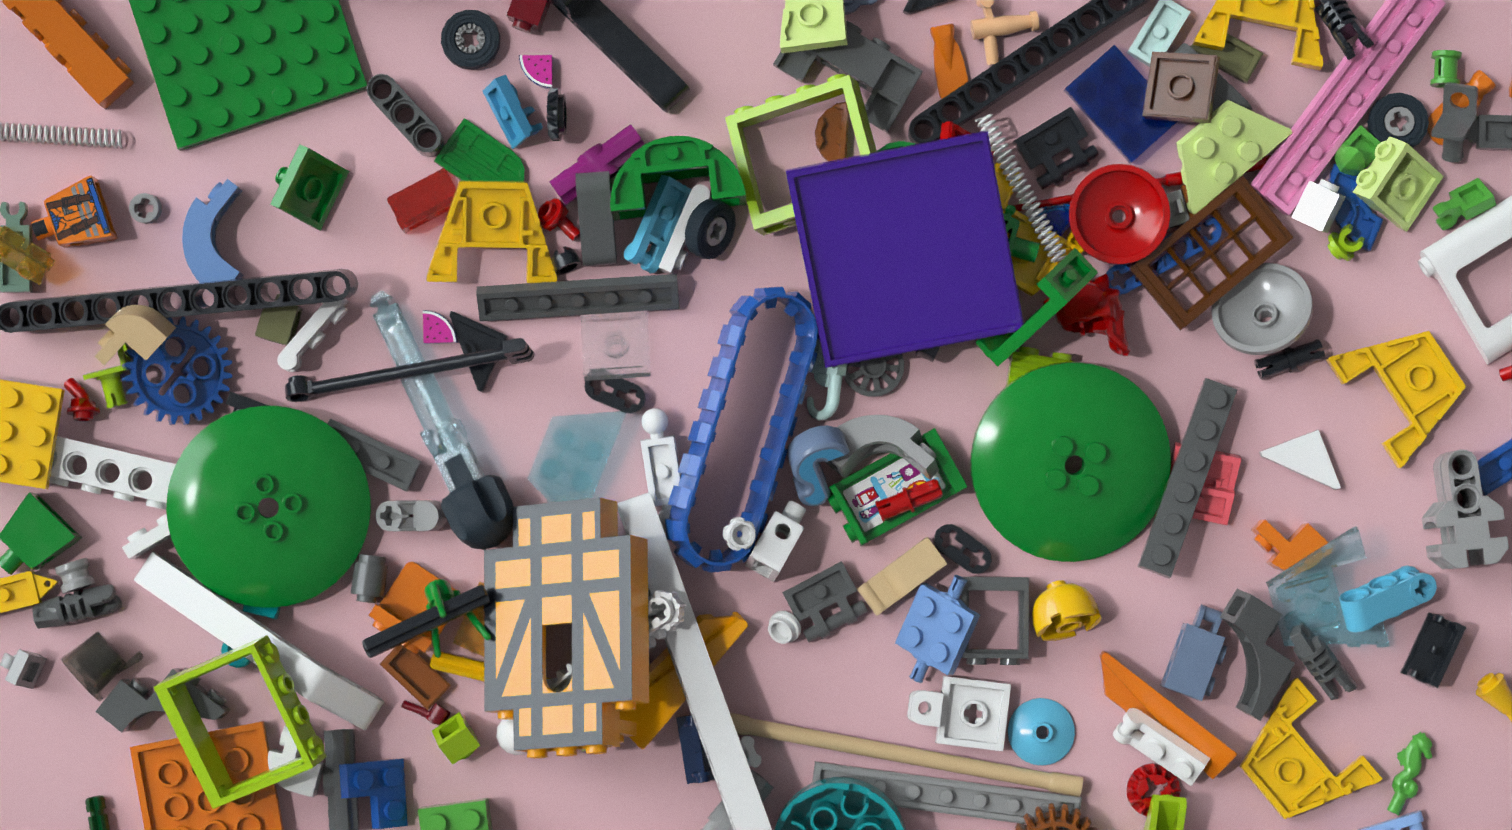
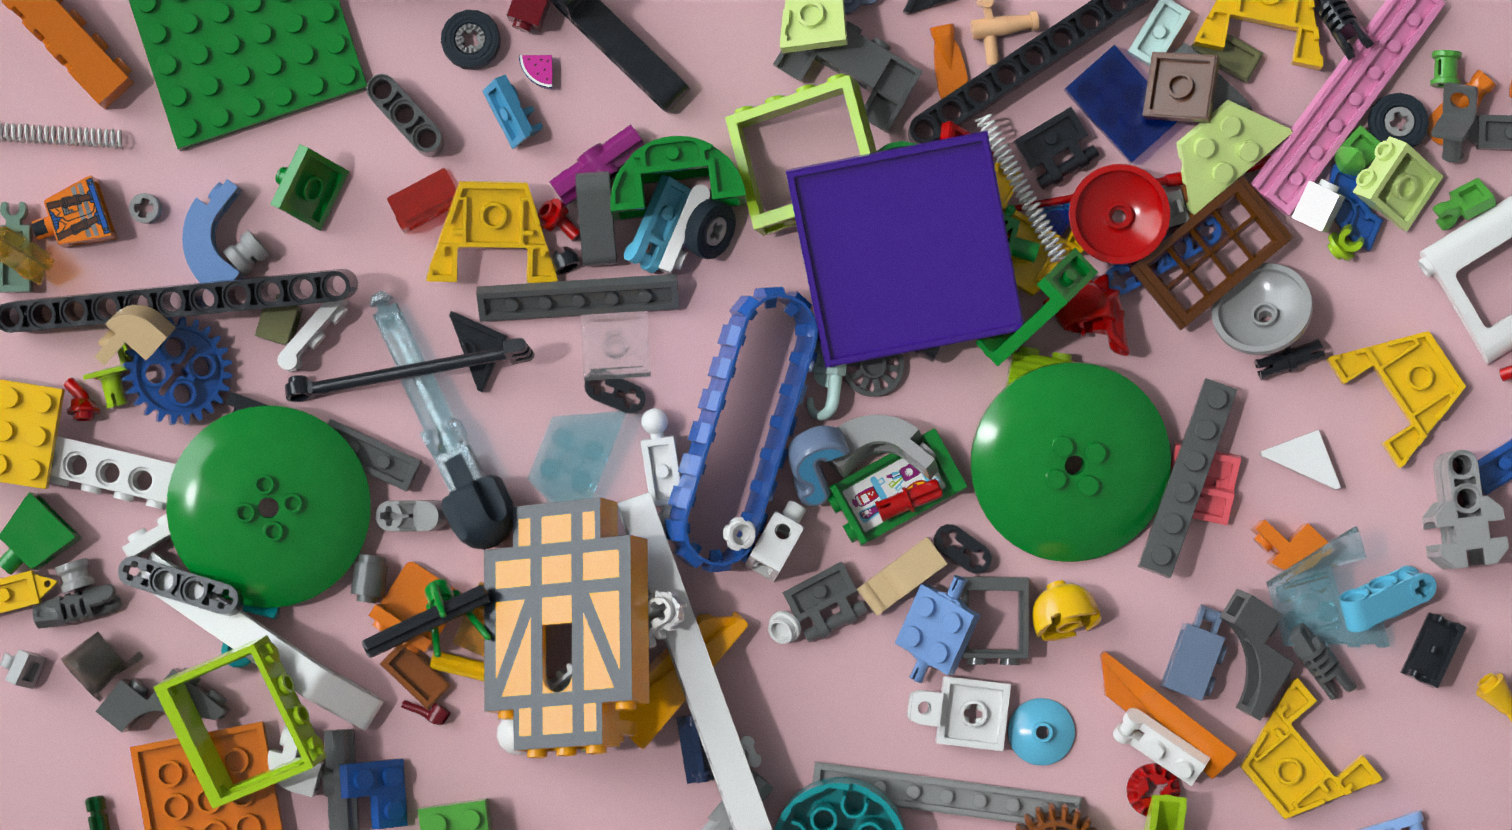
dark pink tile [423,310,458,344] -> none
lime plate [432,712,480,765] -> none
green window [434,118,525,182] -> none
black gear [546,88,567,141] -> none
tan piece [730,713,1083,797] -> none
dark orange tile [815,102,849,161] -> none
bright green animal [1387,732,1432,816] -> none
none -> beam [118,556,244,616]
none -> light grey wheel [223,230,270,277]

